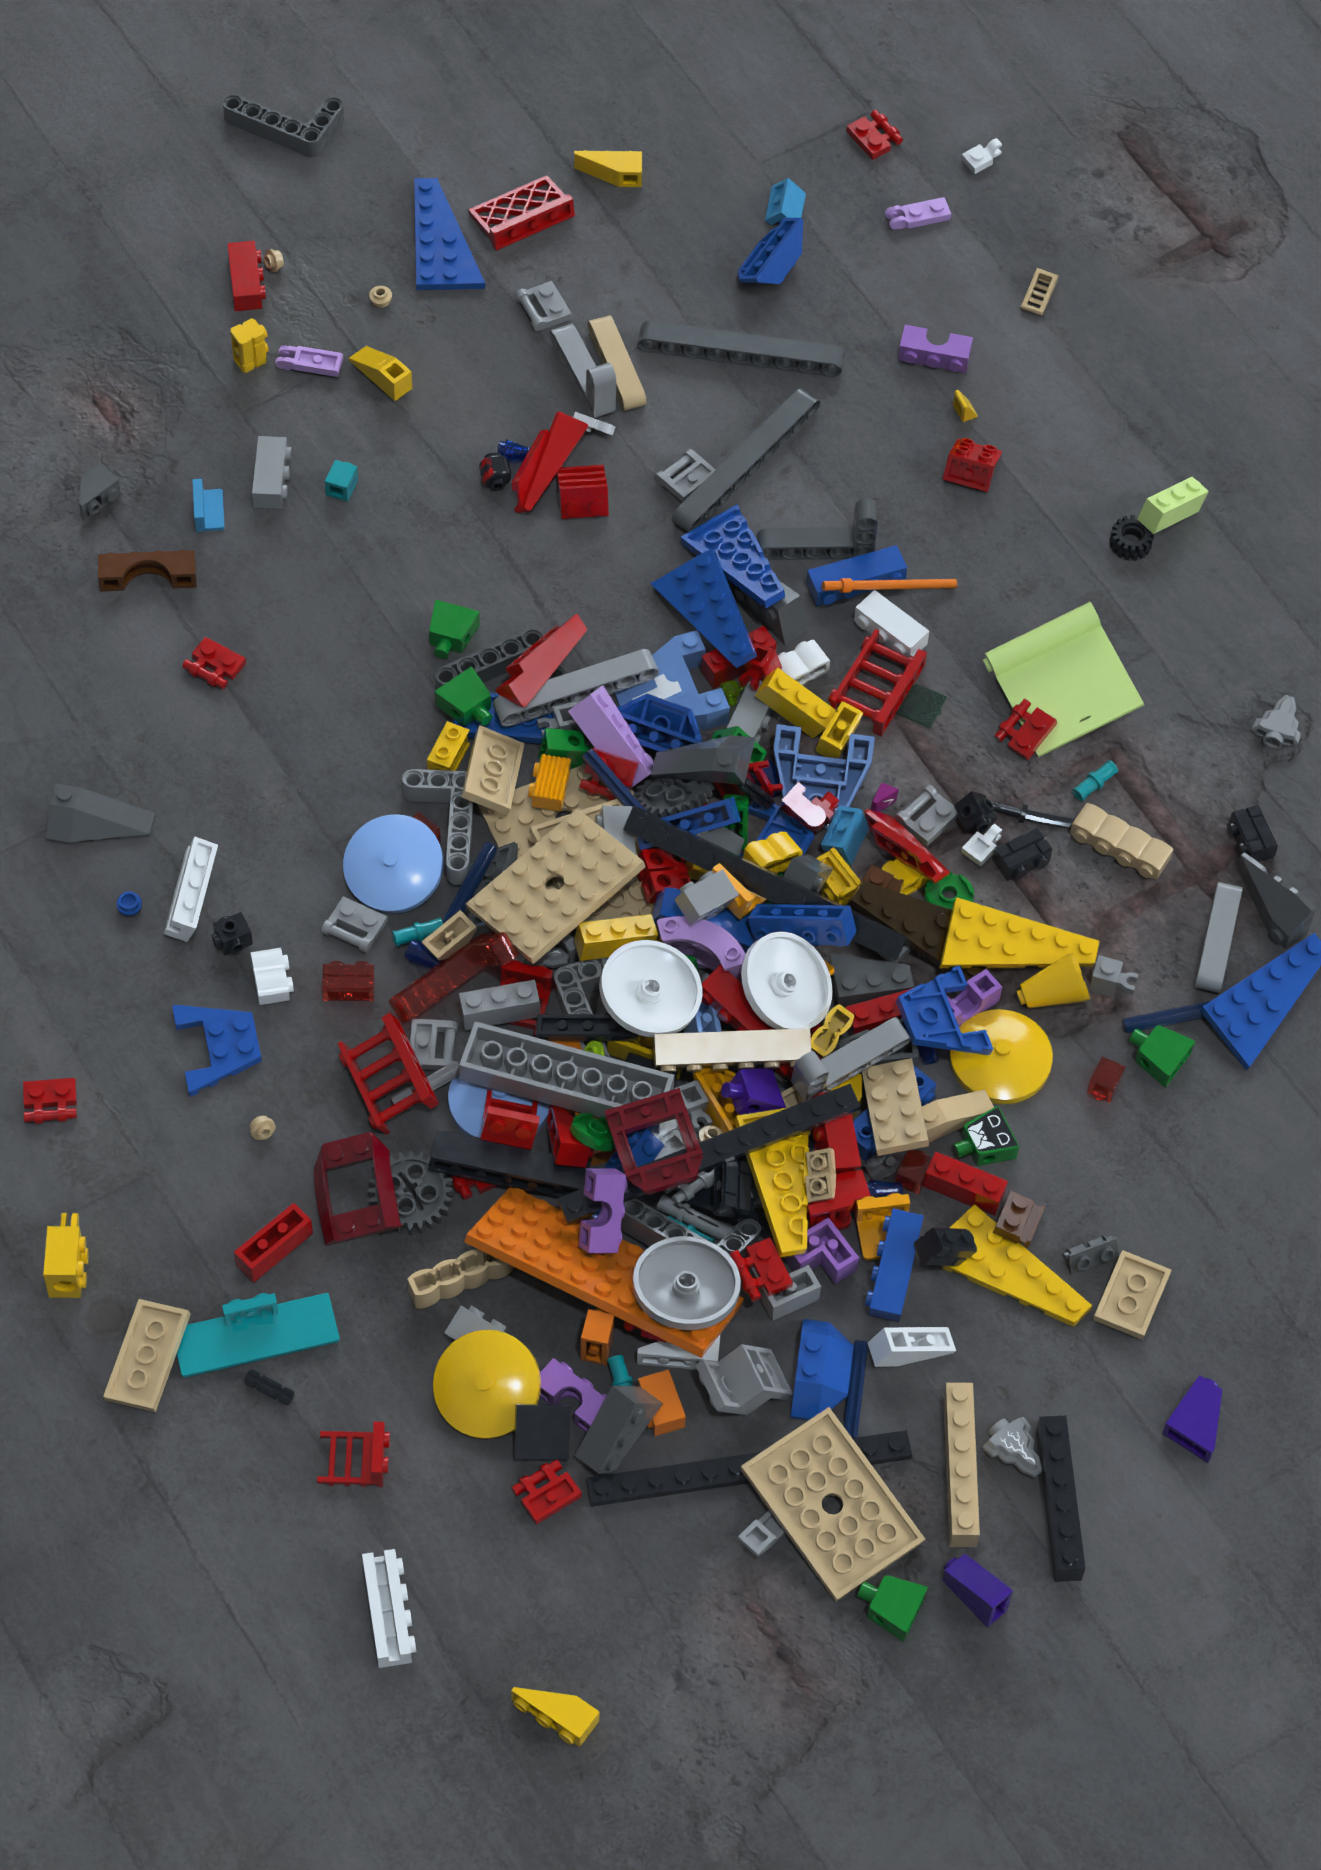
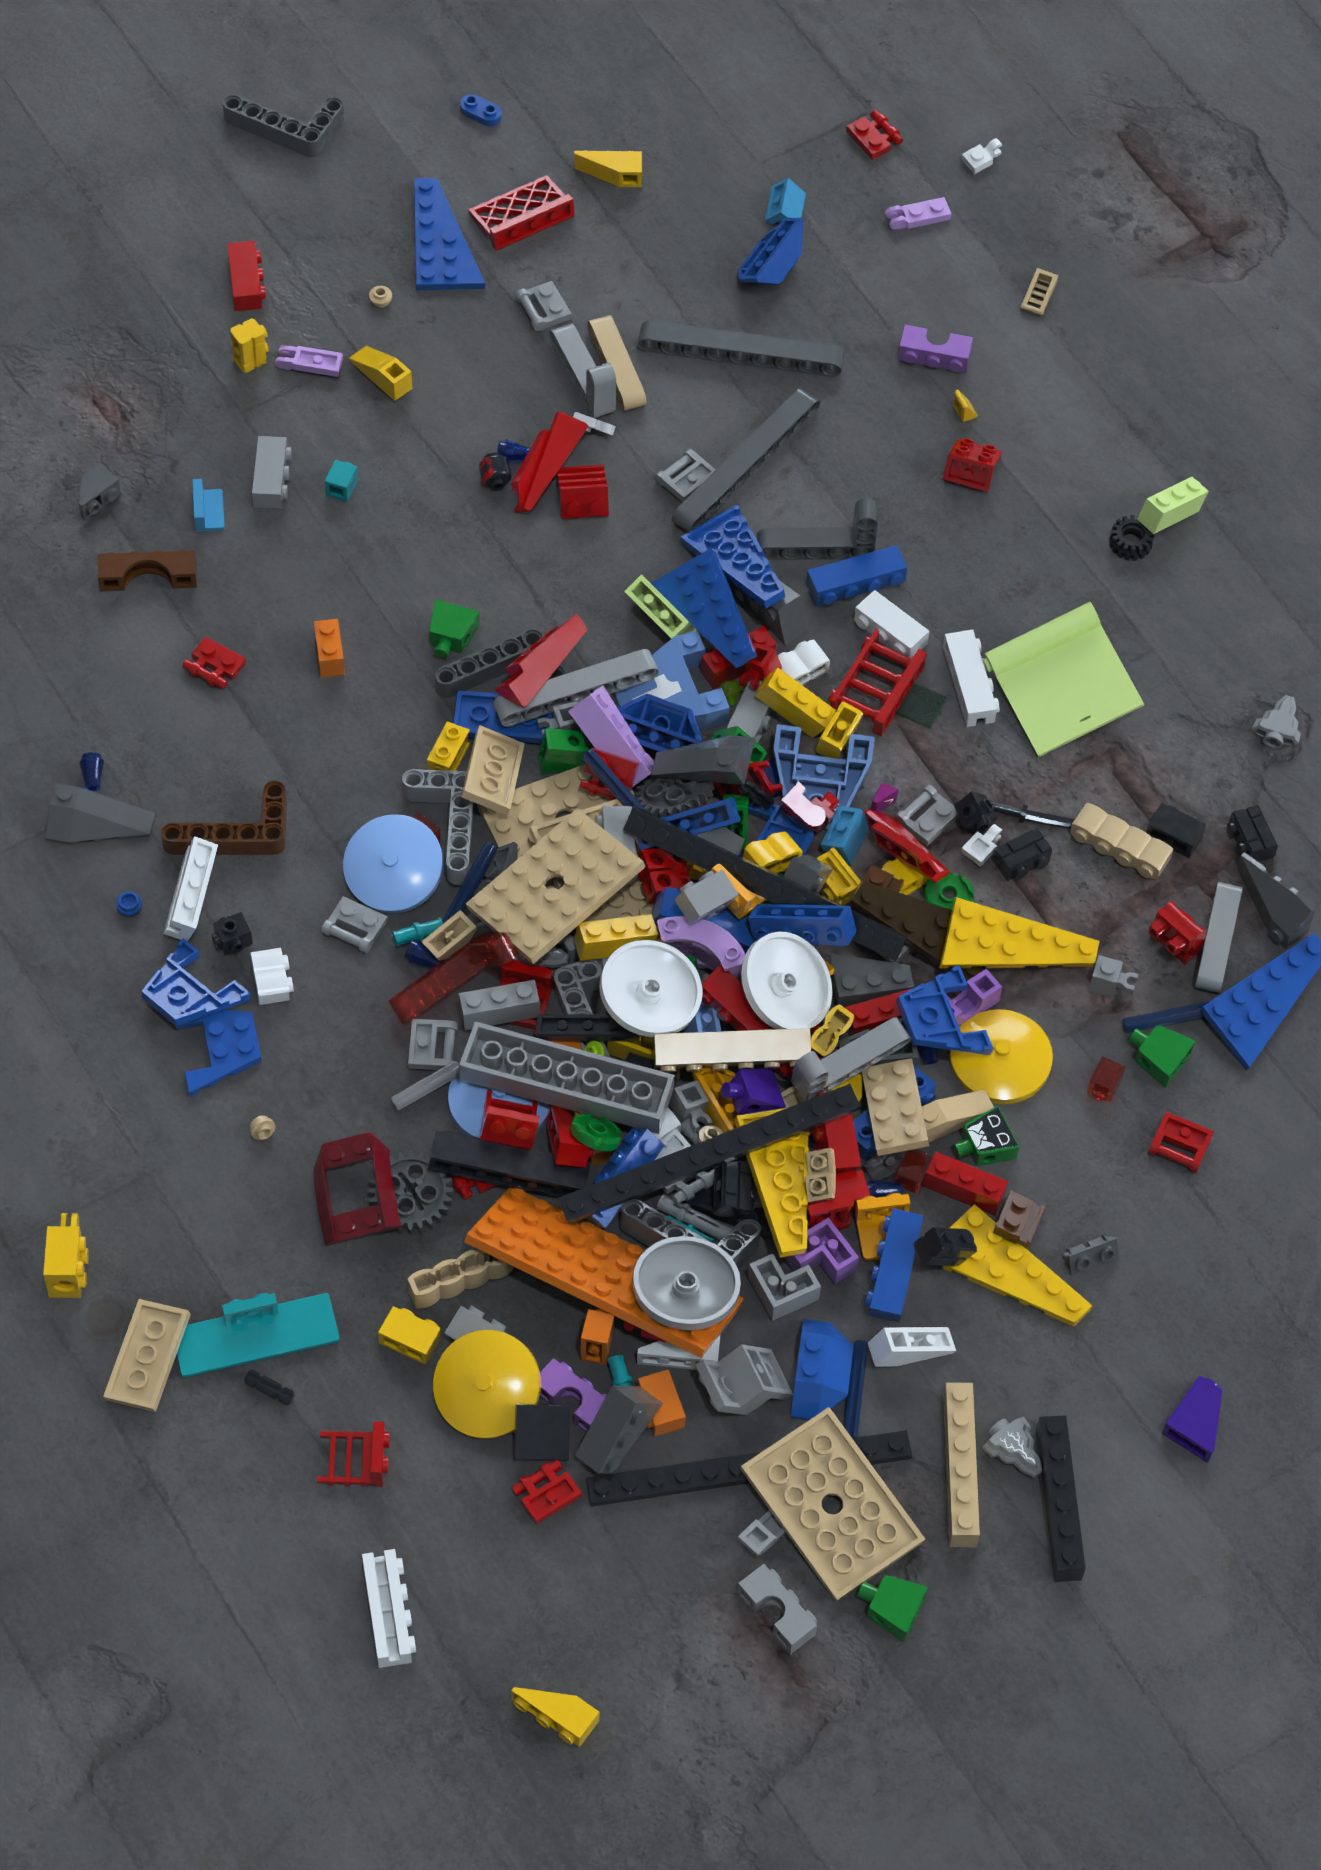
red plate [23,1078,77,1124] -> none
red brick [234,1203,313,1283] -> none
tan plate [264,249,284,272] -> none
clear red brick [322,961,375,1001] -> none
red fence [337,1013,439,1135] -> none
green torso [435,667,493,726] -> none
light orange brick [528,754,571,811] -> none
medium lavender arch [578,1168,627,1253] -> none
dark red wedge [604,1088,703,1195] -> none
red plate [729,1238,793,1301] -> none
orange bar [821,578,957,593] -> none
dark purple slope [942,1554,1013,1628] -> none
red plate [994,698,1057,760] -> none
yellow cone [1016,953,1090,1008] -> none
teal pin [1072,760,1118,802] -> none
tan plate [1093,1250,1171,1340] -> none
none -> clear blue cone [79,752,104,791]
none -> blue wing [142,938,250,1026]
none -> reddish brown beam [161,780,287,855]
none -> orange brick [314,619,345,678]
none -> yellow brick [378,1306,441,1365]
none -> blue plate [460,94,501,126]
none -> yellowish green brick [624,574,696,639]
none -> light grey arch [737,1564,817,1655]
none -> white brick [943,630,1000,727]
none -> black brick [1146,802,1206,859]
none -> red hips [1148,901,1207,965]
none -> red plate [1148,1111,1214,1173]

